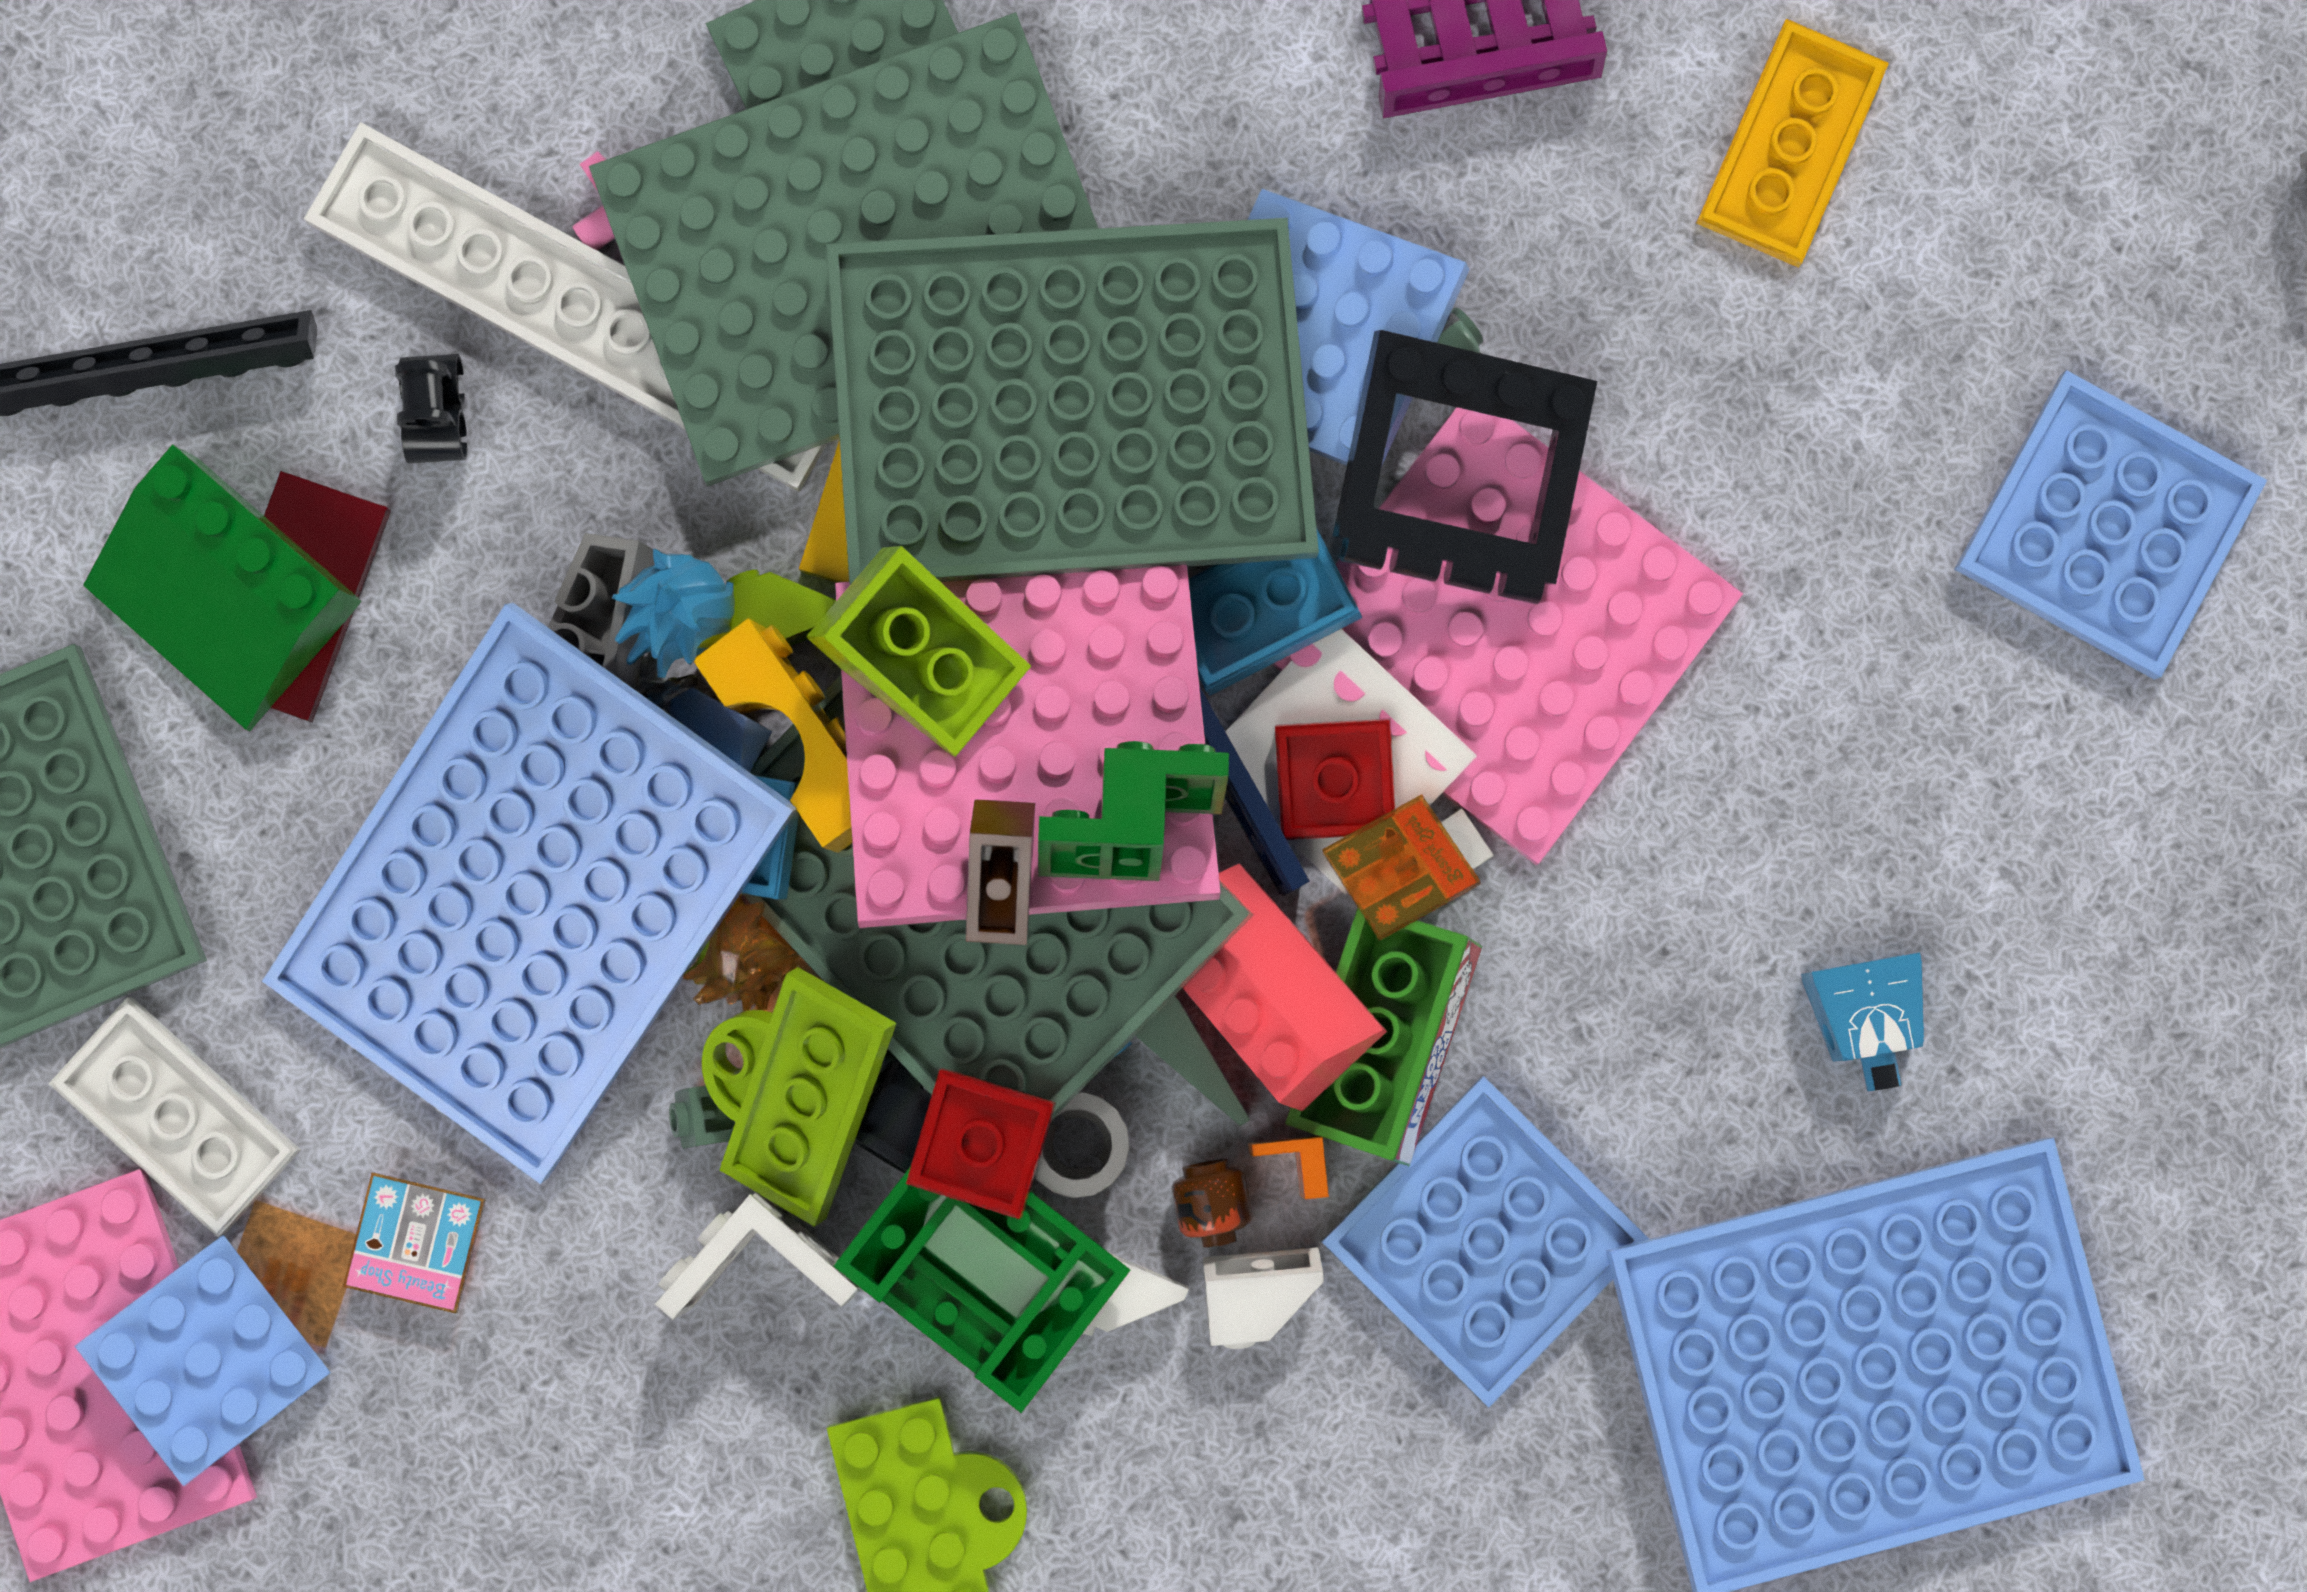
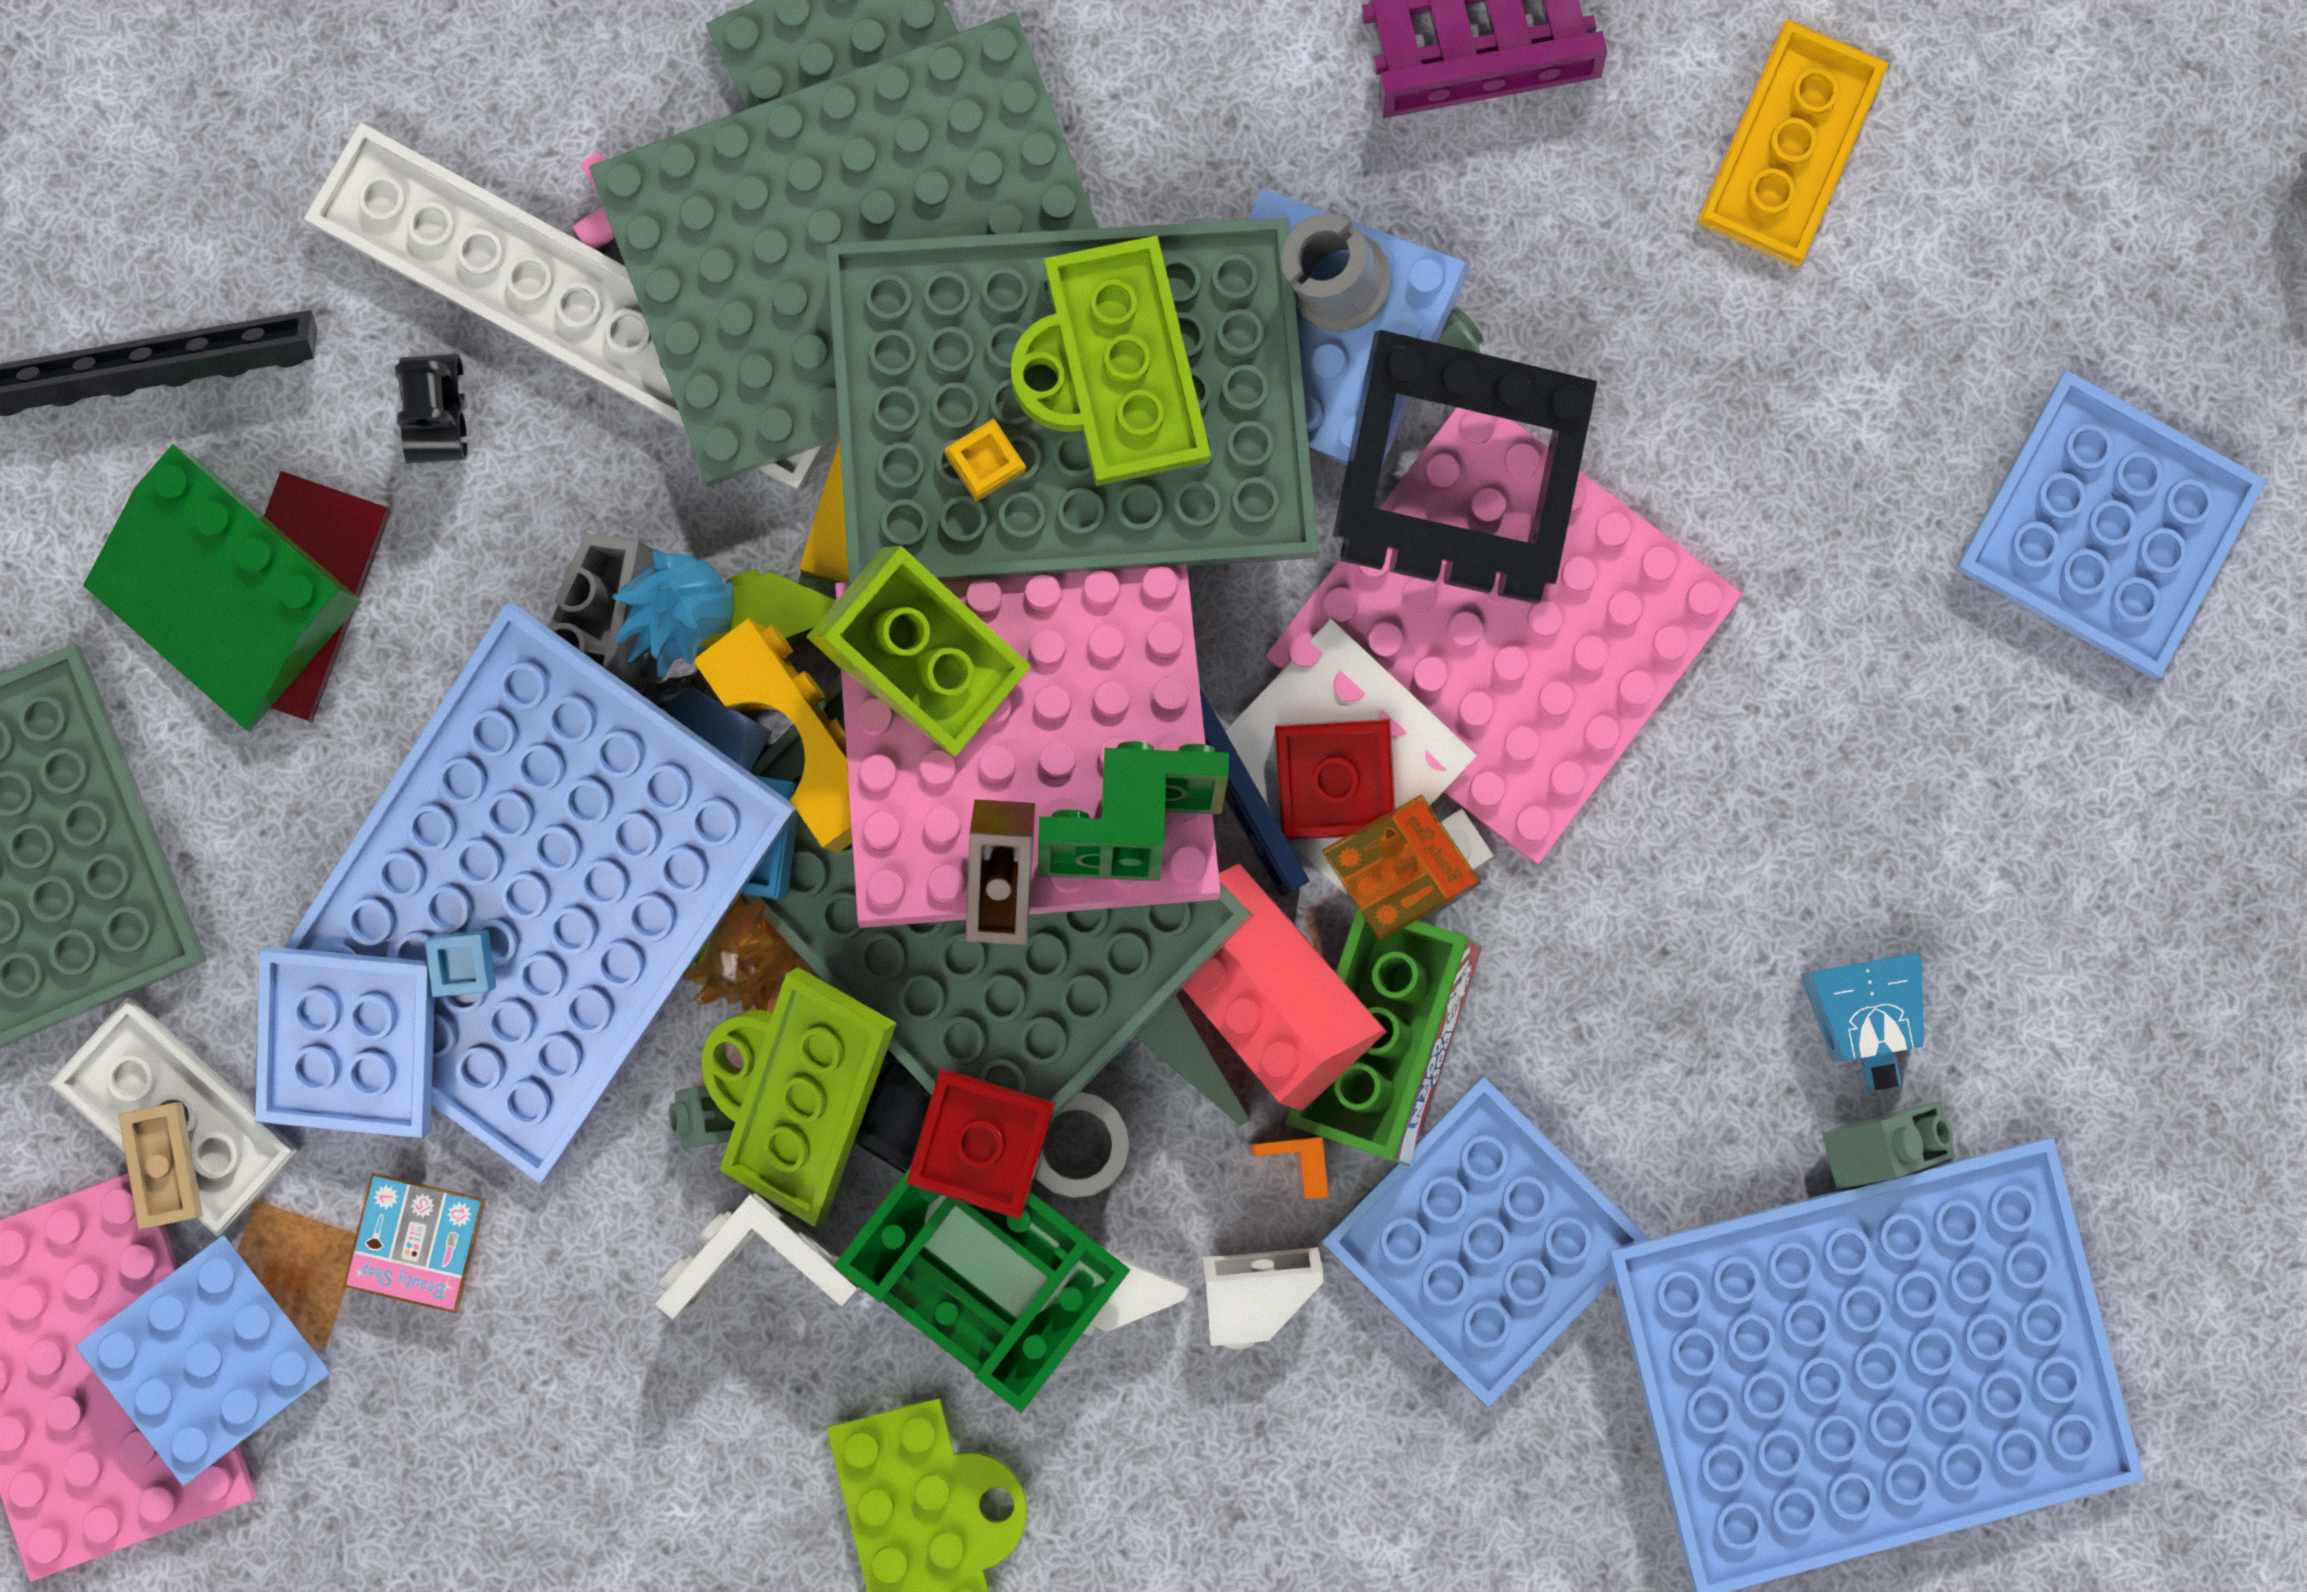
reddish brown head [1171,1159,1253,1248] -> none
dark azure tile [1188,530,1363,696] -> none
none -> tan plate [118,1102,203,1230]
none -> light blue plate [255,947,435,1138]
none -> dark azure plate [424,930,497,997]
none -> yellow tile [944,419,1026,502]
none -> lime plate [1010,235,1211,486]
none -> light grey piece [1281,213,1393,333]
none -> sand green slope [1822,1101,1955,1189]

